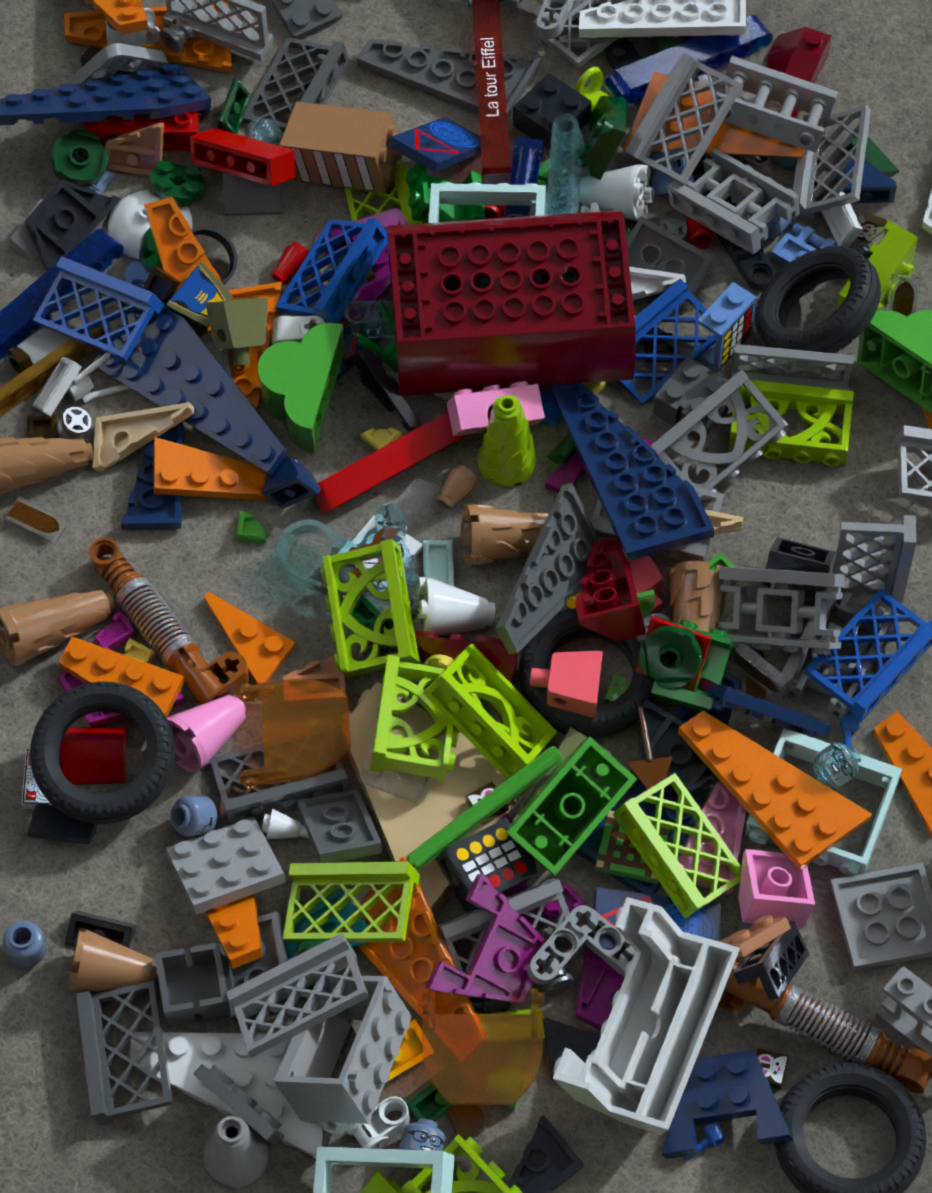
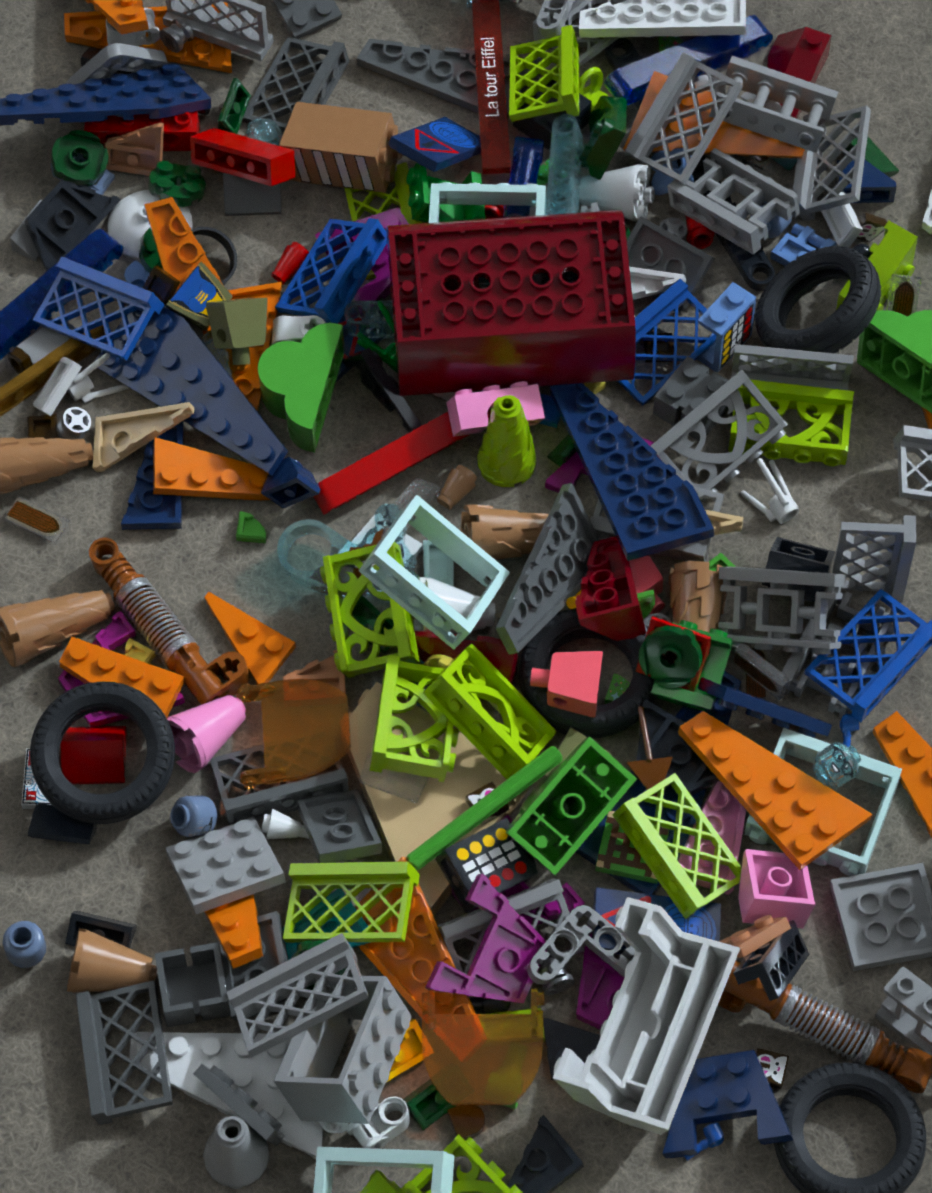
light yellow tile [361,428,402,451] -> none
sand blue head [399,1118,446,1170] -> none
none -> light aqua window [358,495,510,650]
none -> lime fence [509,25,579,122]
none -> white plant [740,458,799,524]

